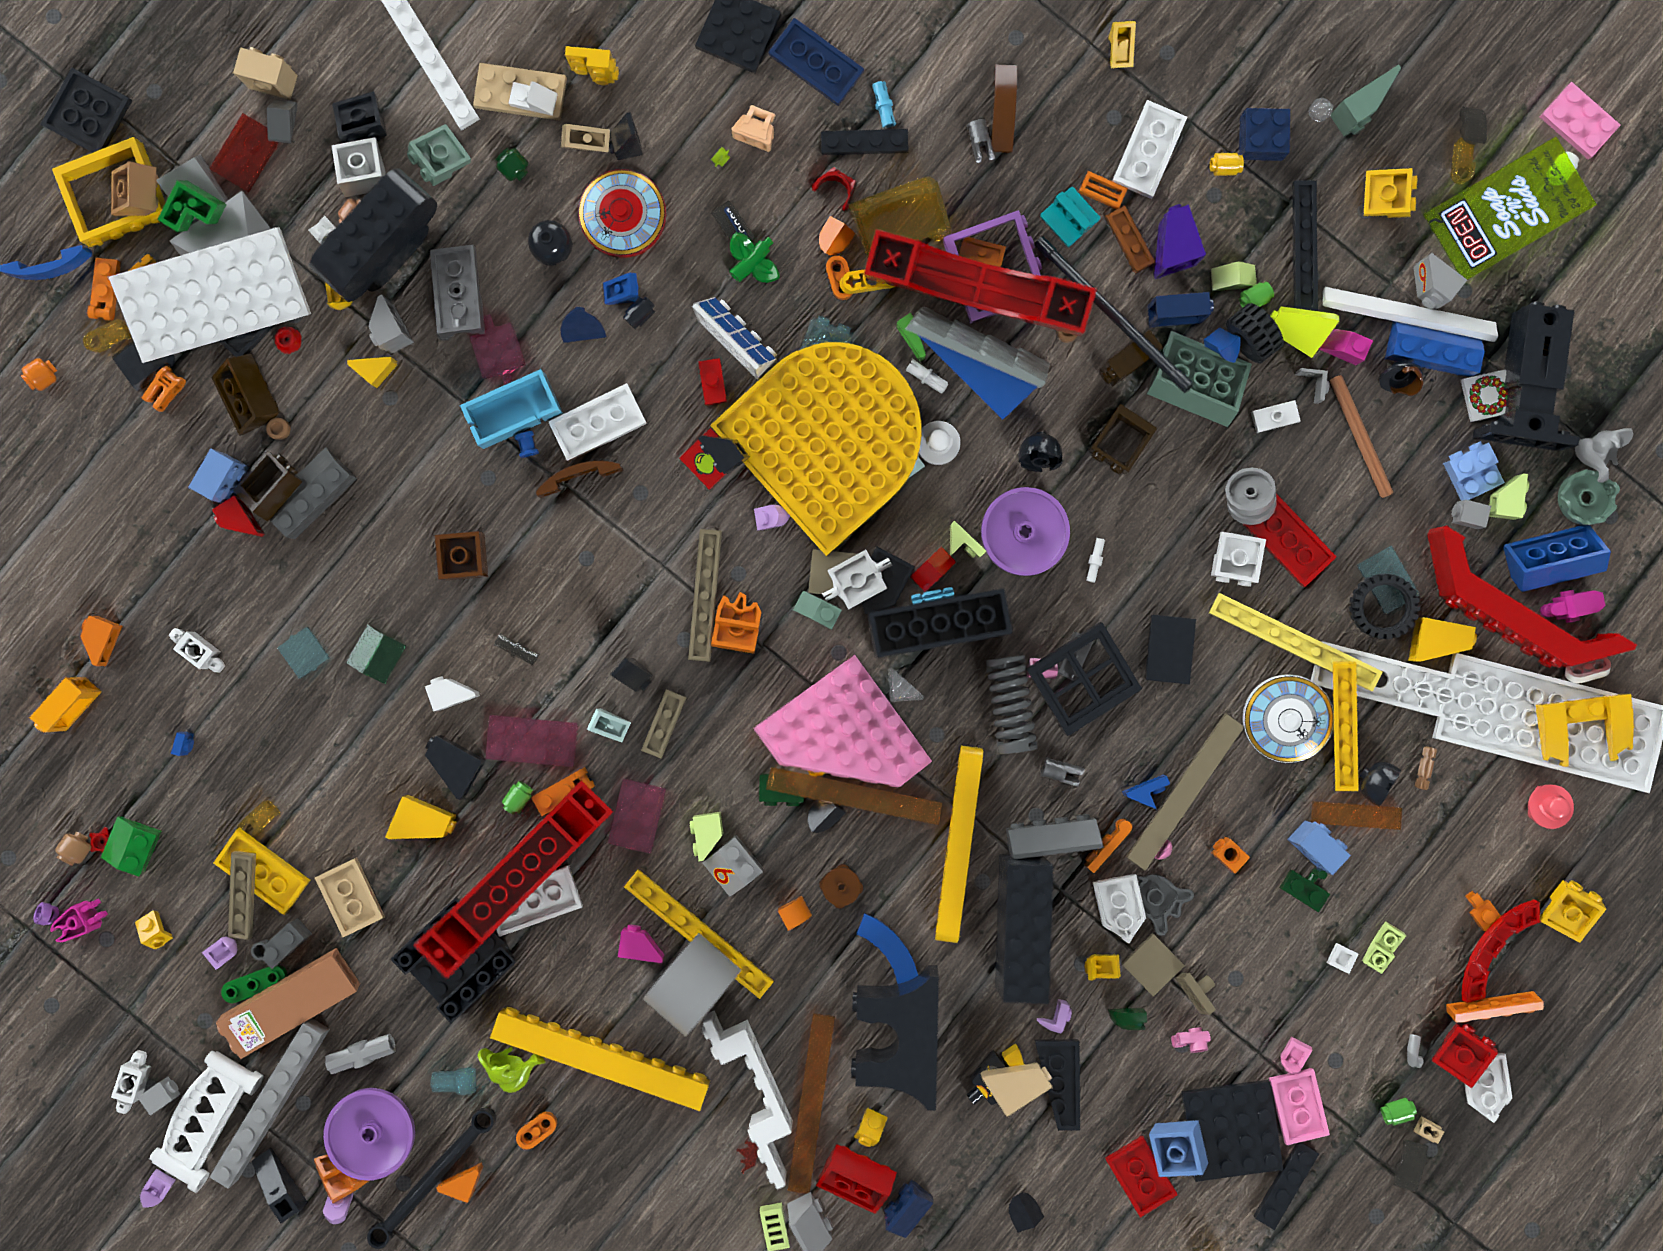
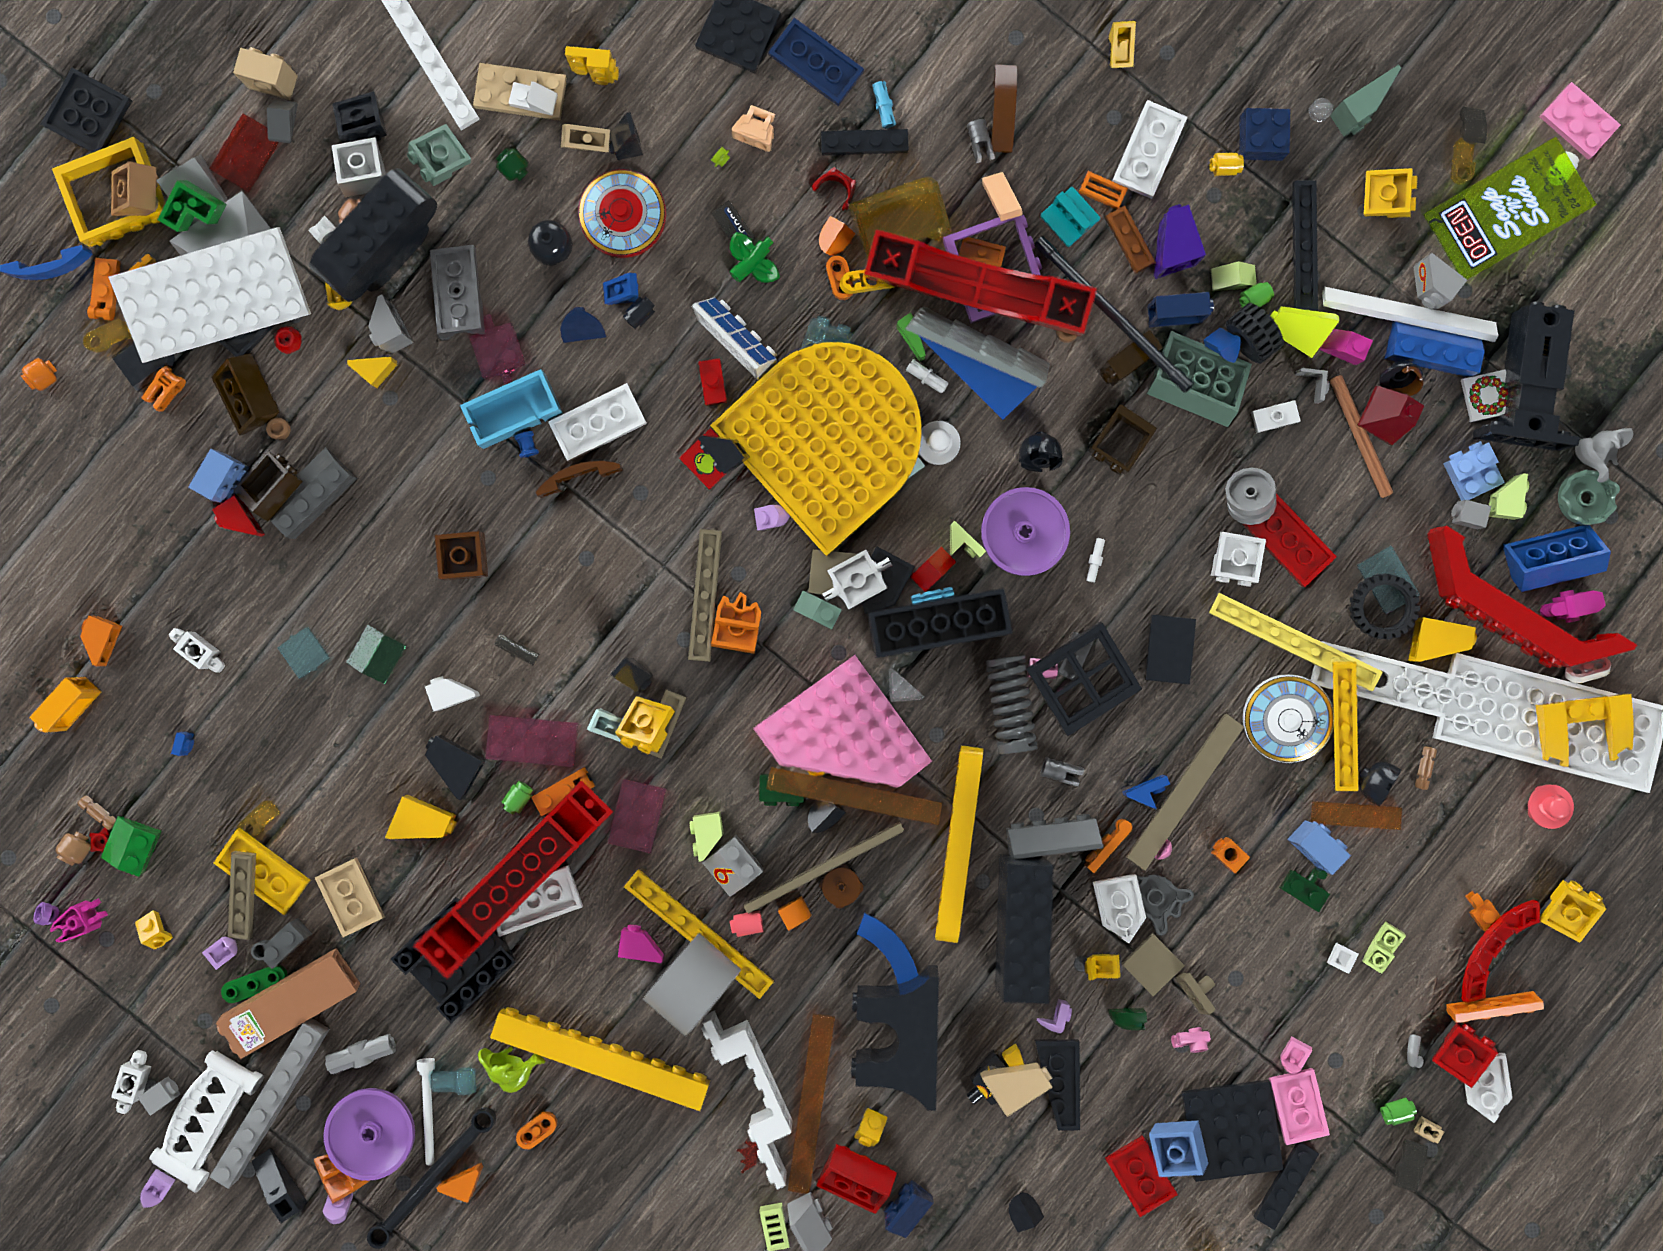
none -> medium nougat axle [78,796,116,830]
none -> white piece [417,1058,435,1166]
none -> yellow plate [615,696,675,754]
none -> coral brick [730,910,764,937]
none -> dark tan tile [744,821,904,913]
none -> light nougat tile [982,172,1022,221]
none -> dark red slope [1357,386,1424,445]

